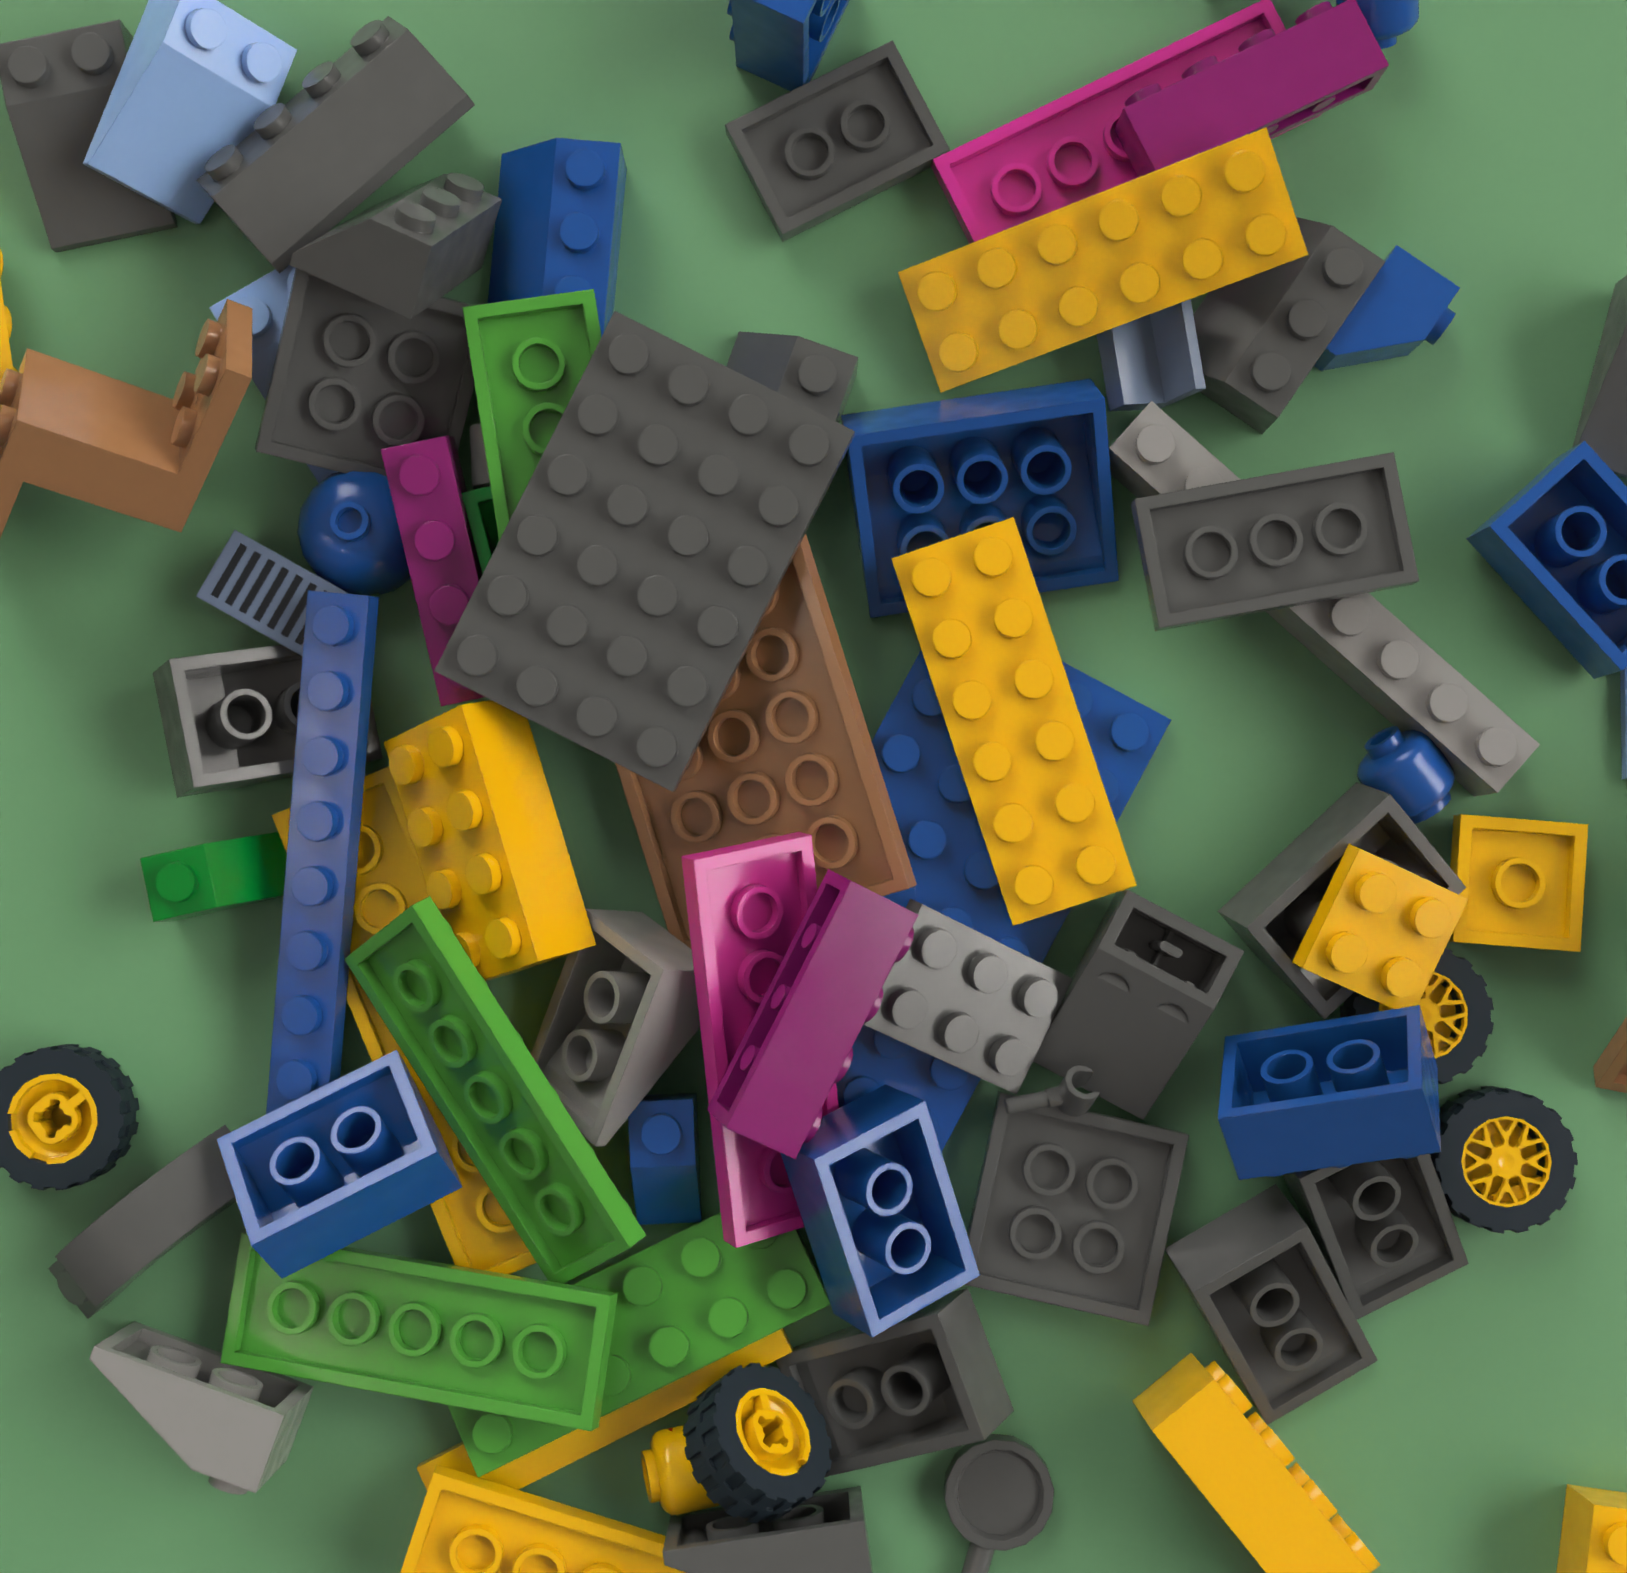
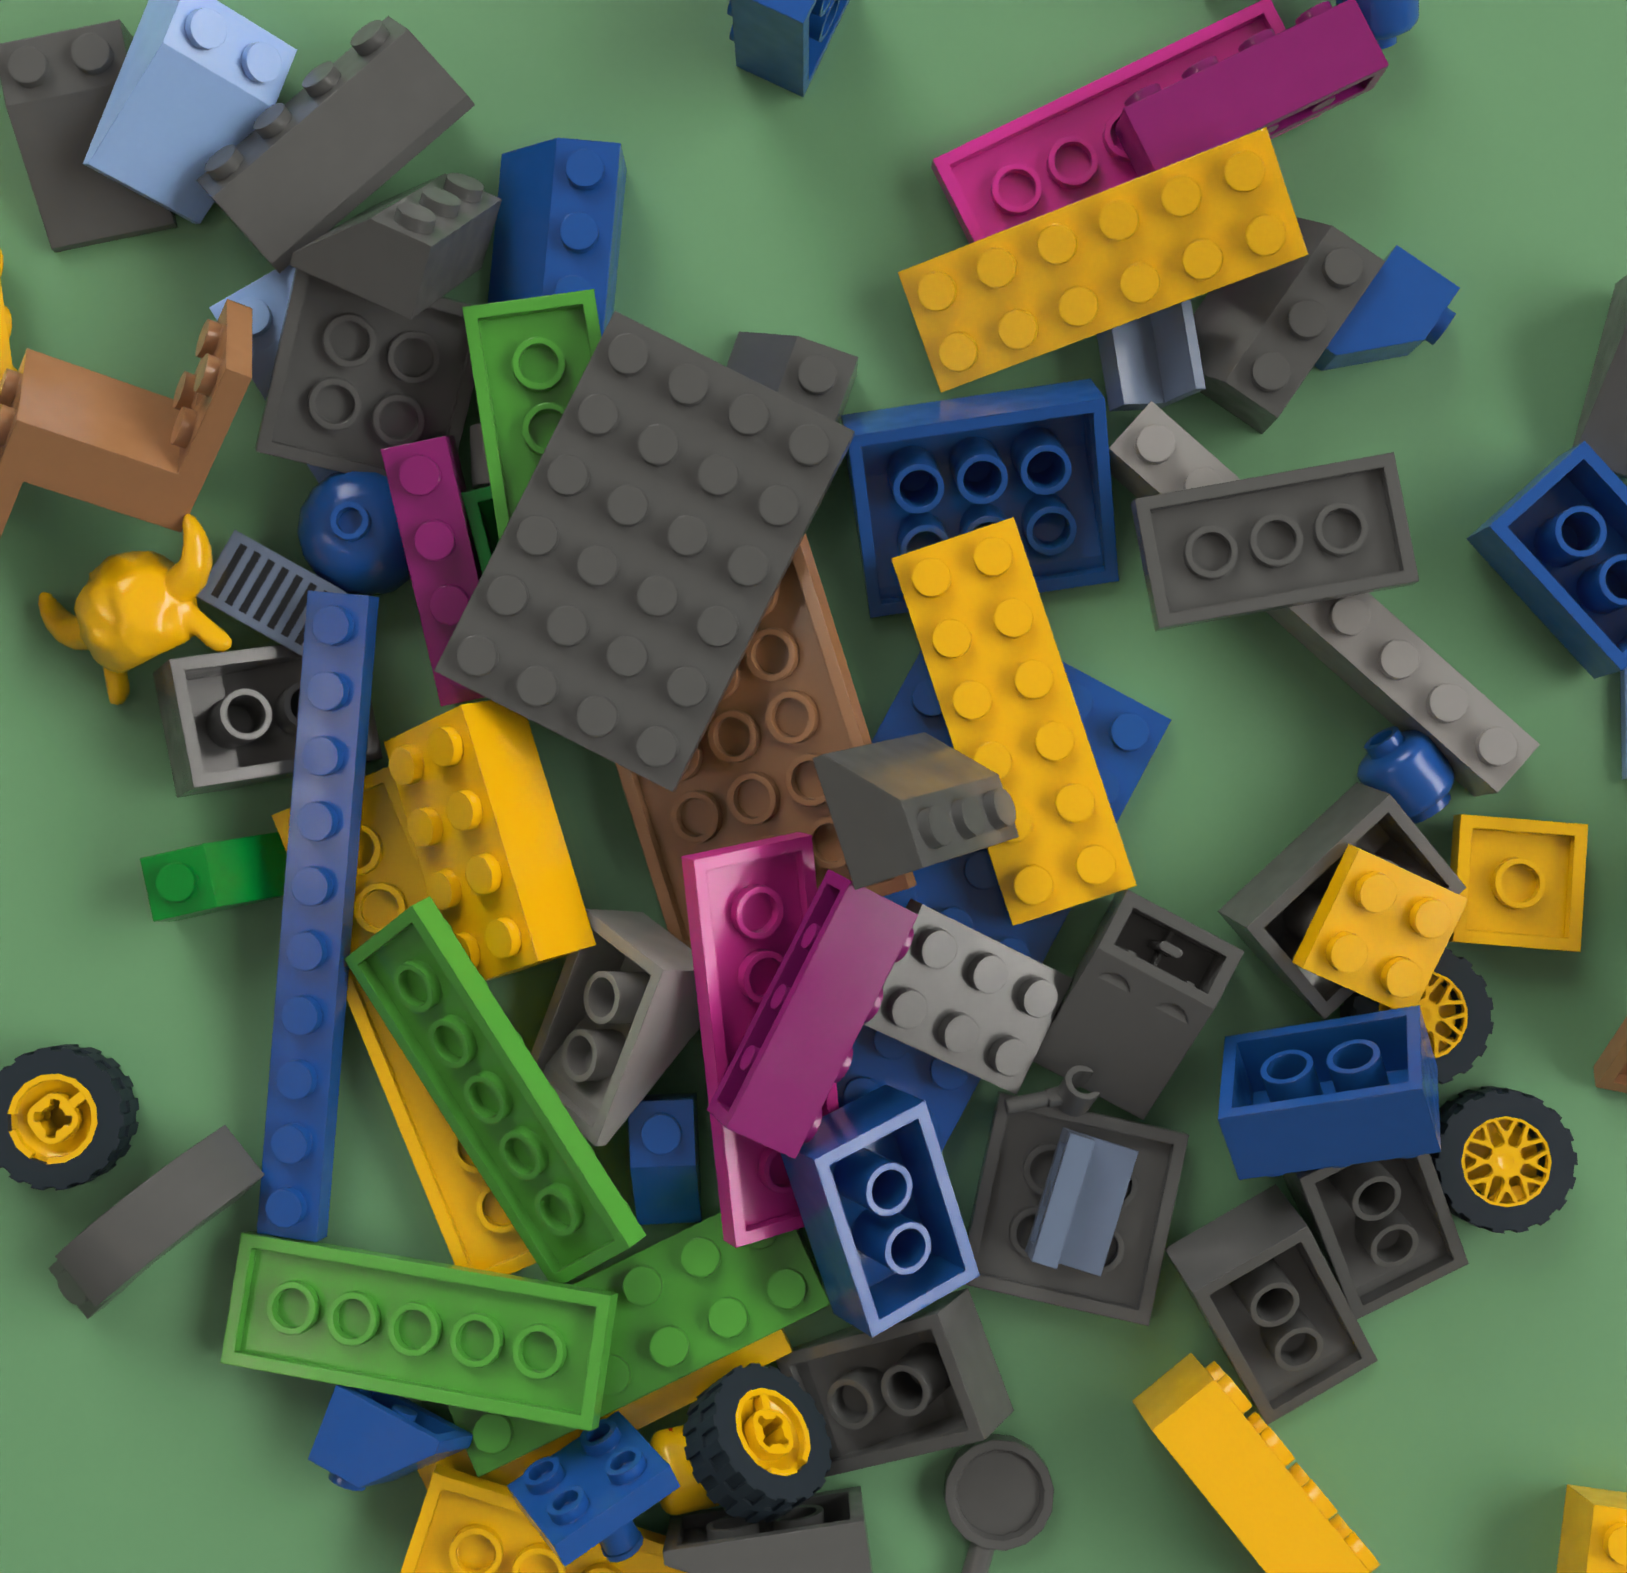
light grey slope [89,1321,314,1495] -> none
blue slope [217,1050,462,1279] -> none
dark grey plate [725,40,950,242] -> none
none -> yellow piece [38,514,232,705]
none -> blue slope [308,1385,473,1491]
none -> blue plate [507,1411,681,1567]
none -> dark grey slope [812,732,1019,890]
none -> sand blue panel [1025,1127,1139,1277]

